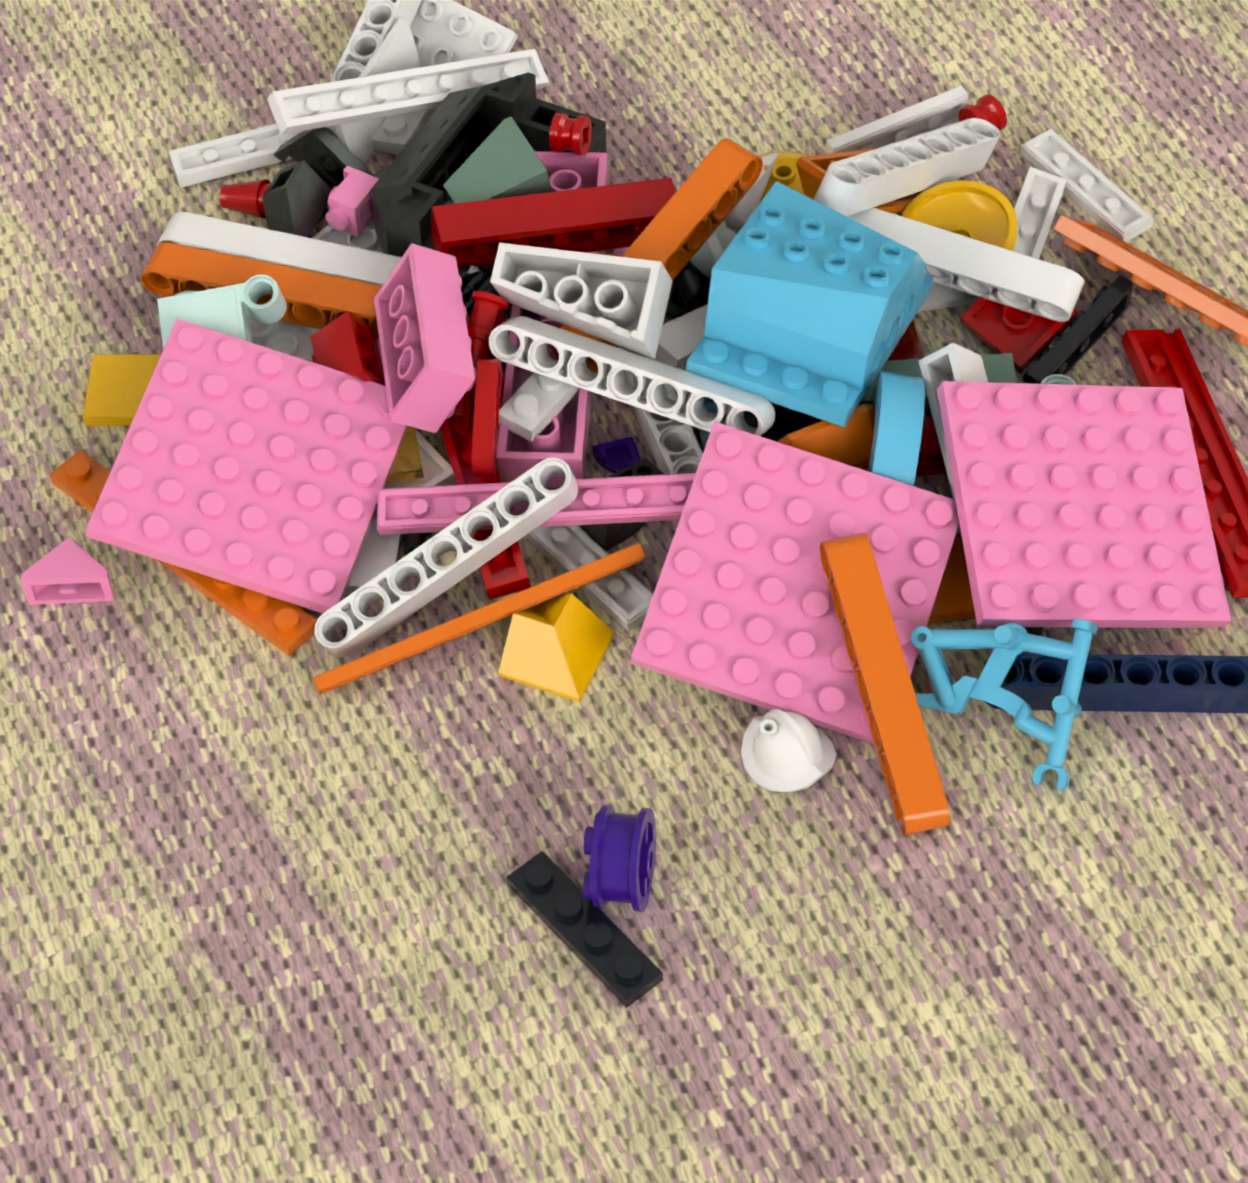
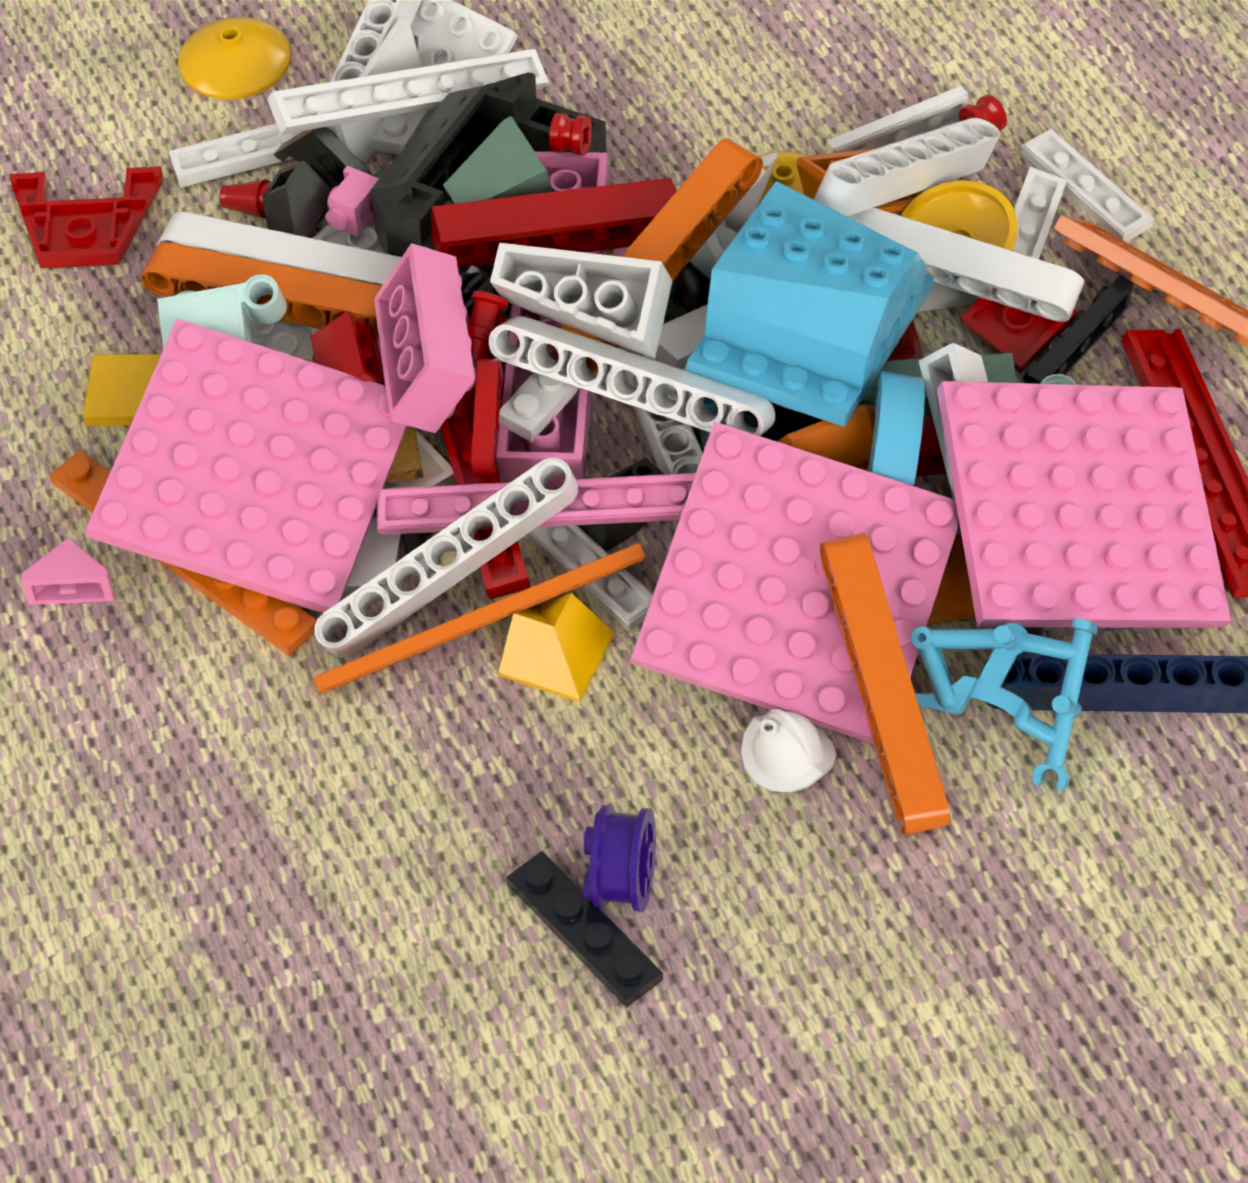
dark purple tile [592,436,641,473] -> none
none -> red wing [10,166,164,268]
none -> yellow dish [178,17,291,99]

